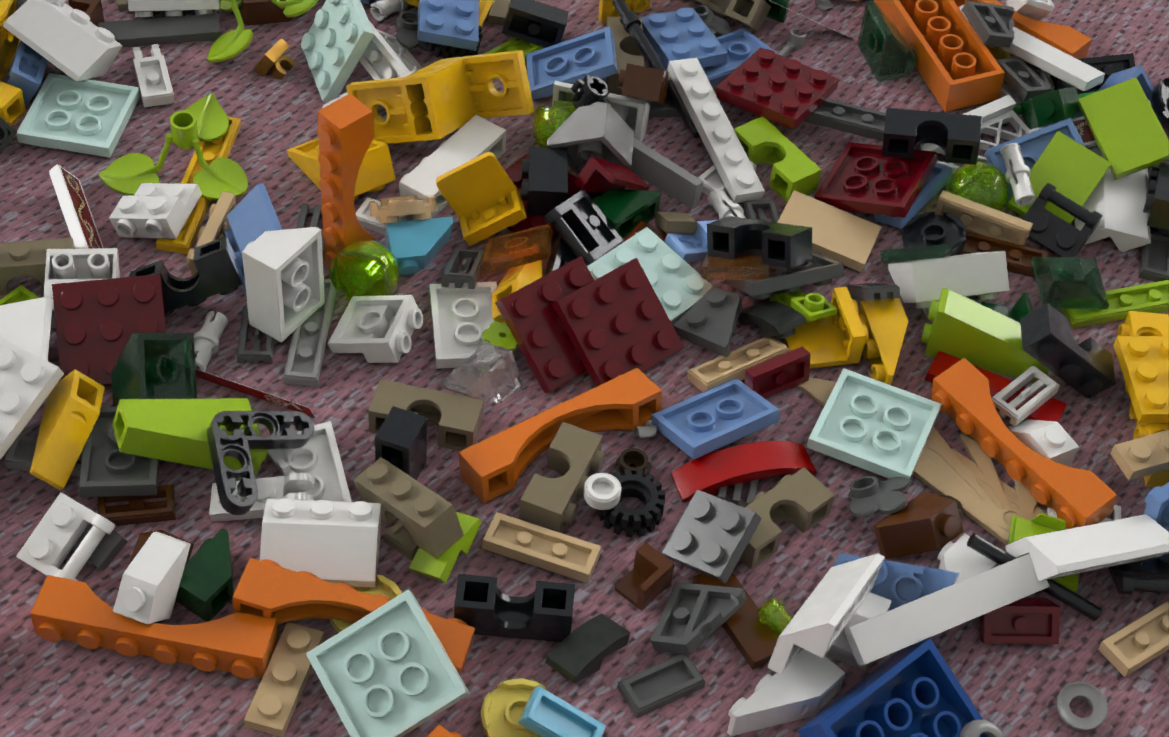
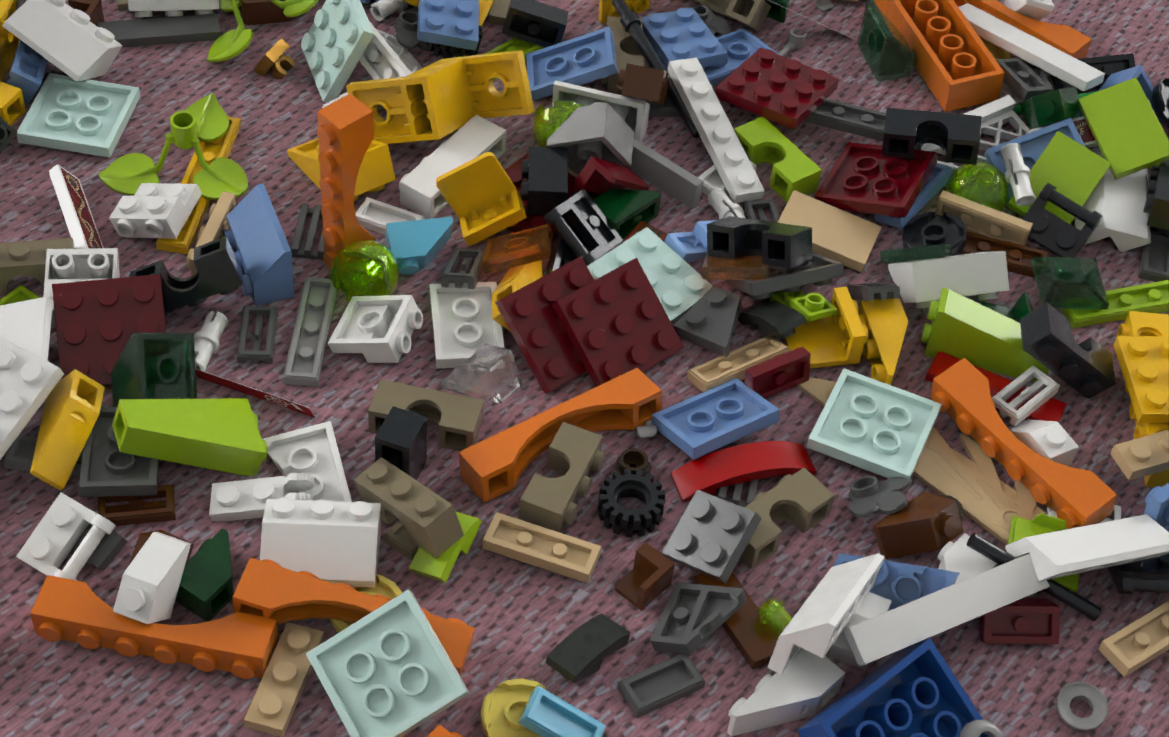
white hinge [132,44,175,108] -> none
black beam [207,411,314,516] -> none
white slope [242,227,325,343] -> none
tan plate [369,195,436,223] -> none
black arch [454,574,575,642] -> none
lime plant [482,321,517,351] -> none
black gear [570,75,610,109] -> none
white tile [584,473,621,510] -> none
dark tan tile [655,212,697,234] -> none
dark grey wing [962,1,1015,48] -> none

